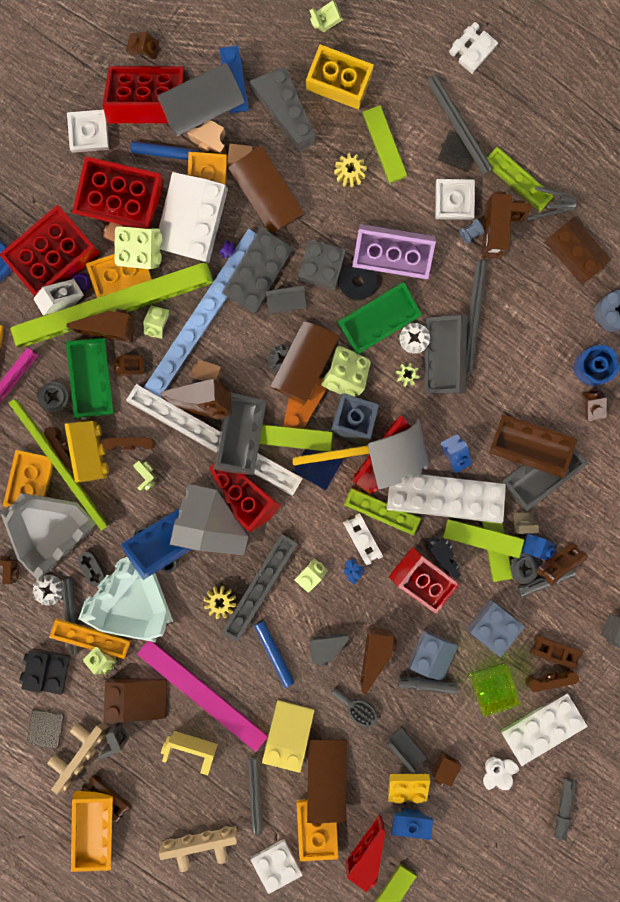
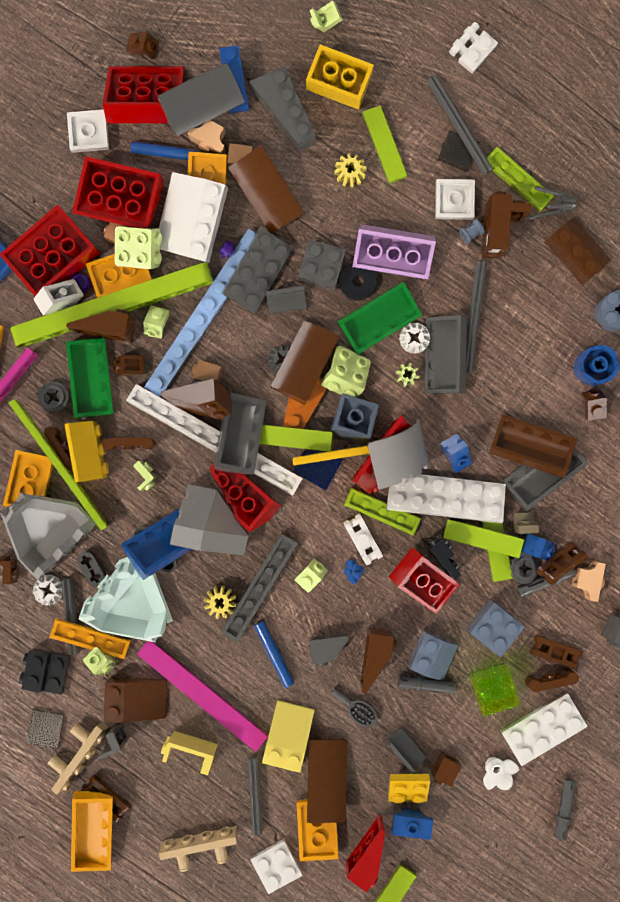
none -> light nougat brick [572,561,606,602]

